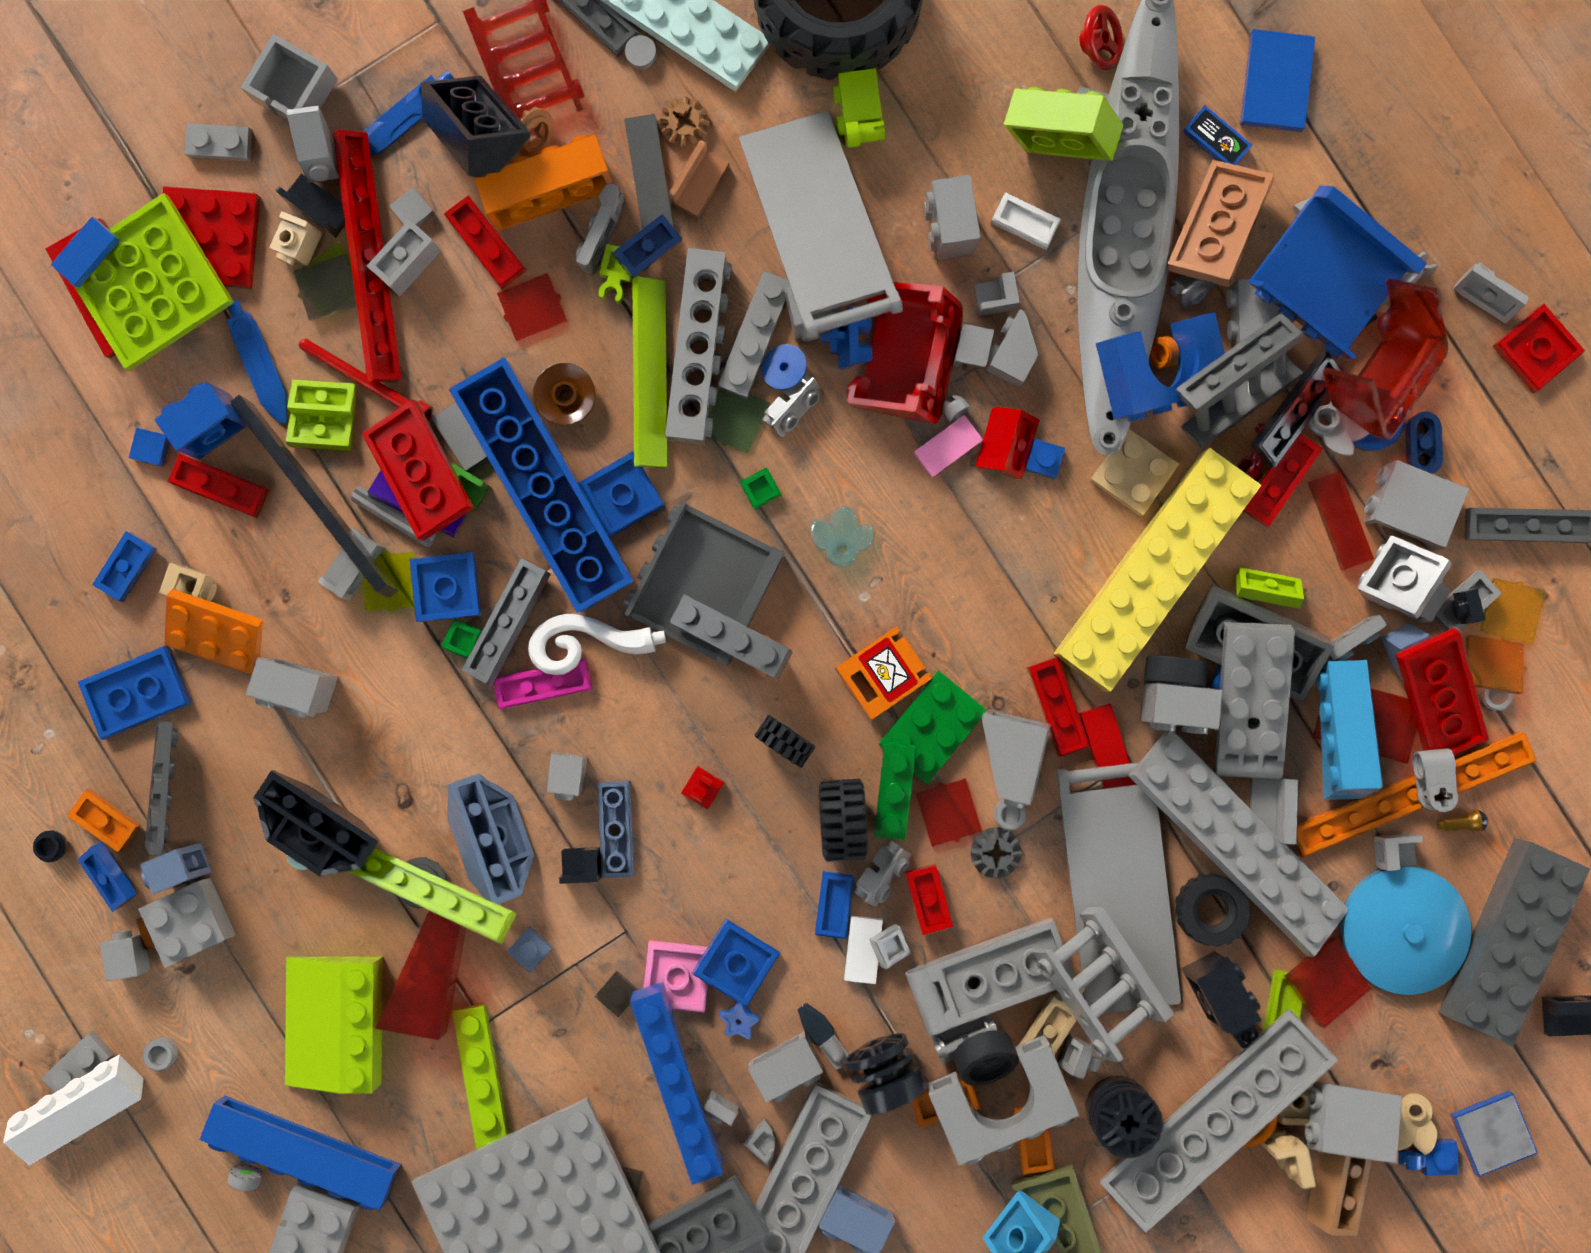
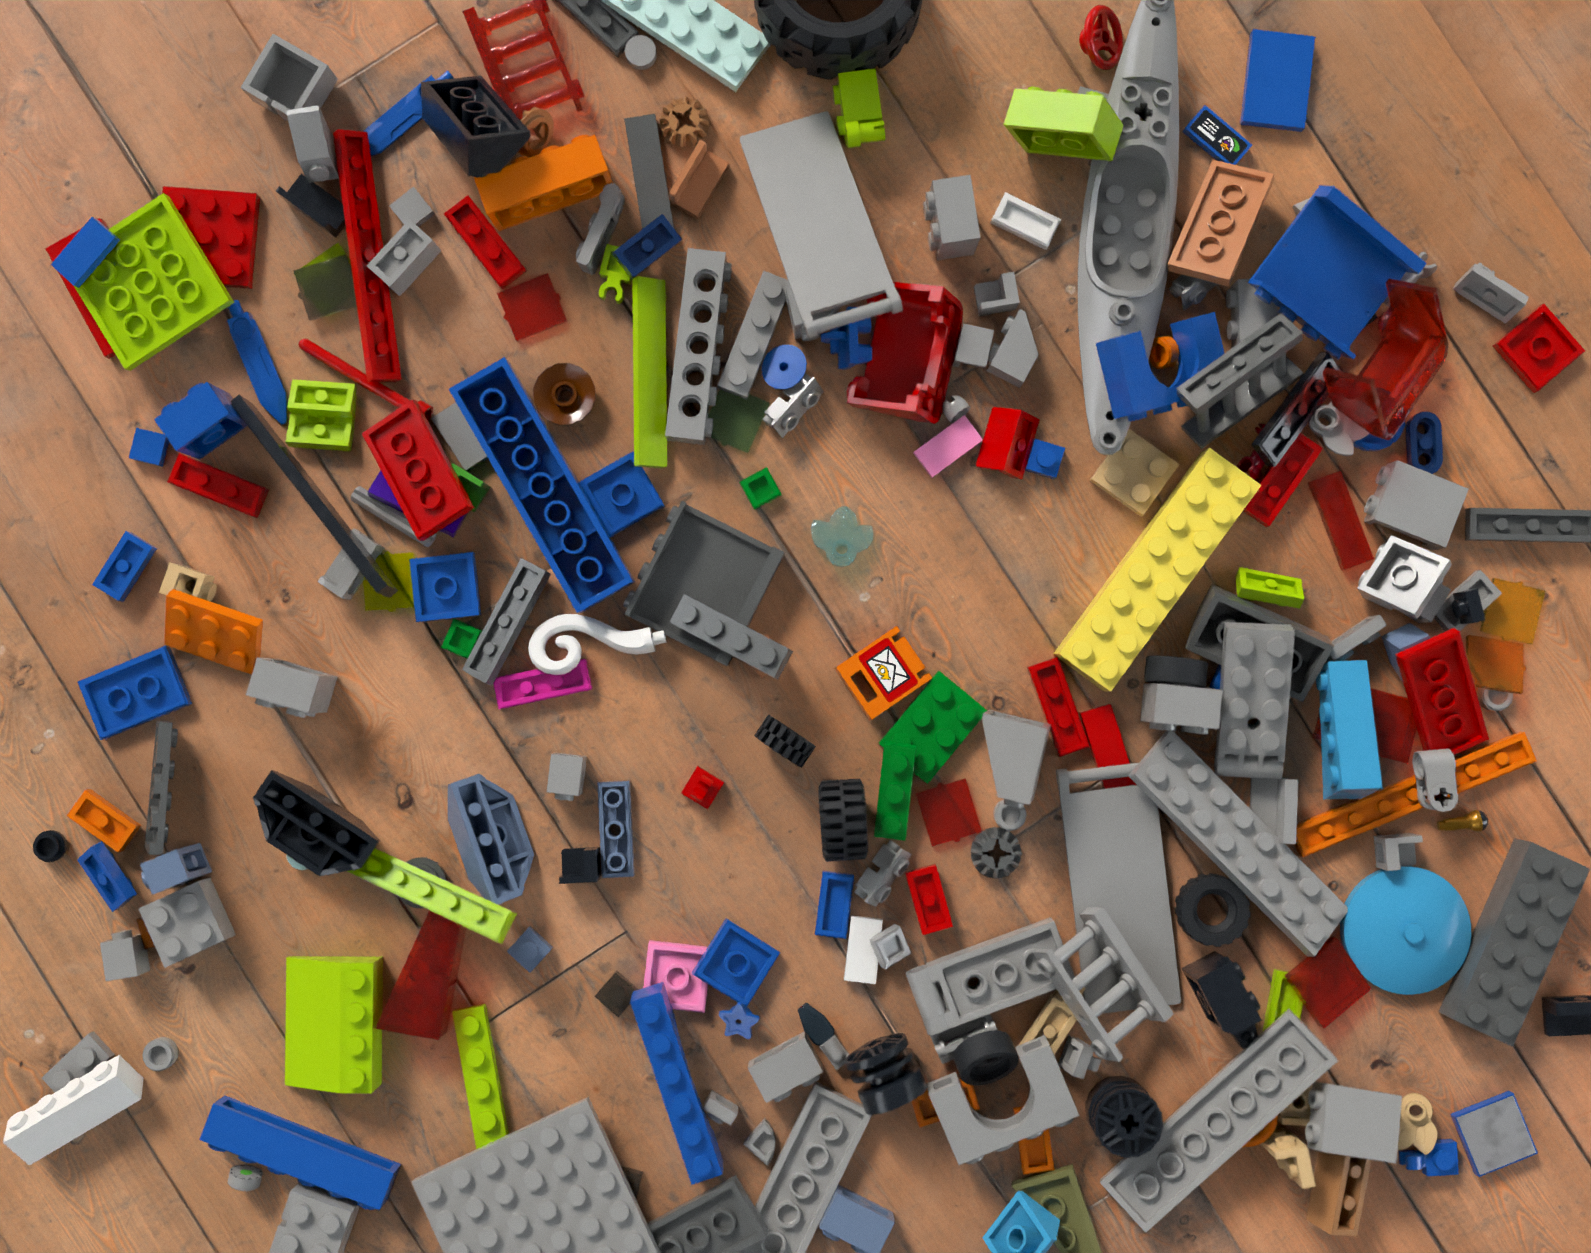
light grey plate [184,123,253,162] -> none
tan brick [269,211,323,267] -> none

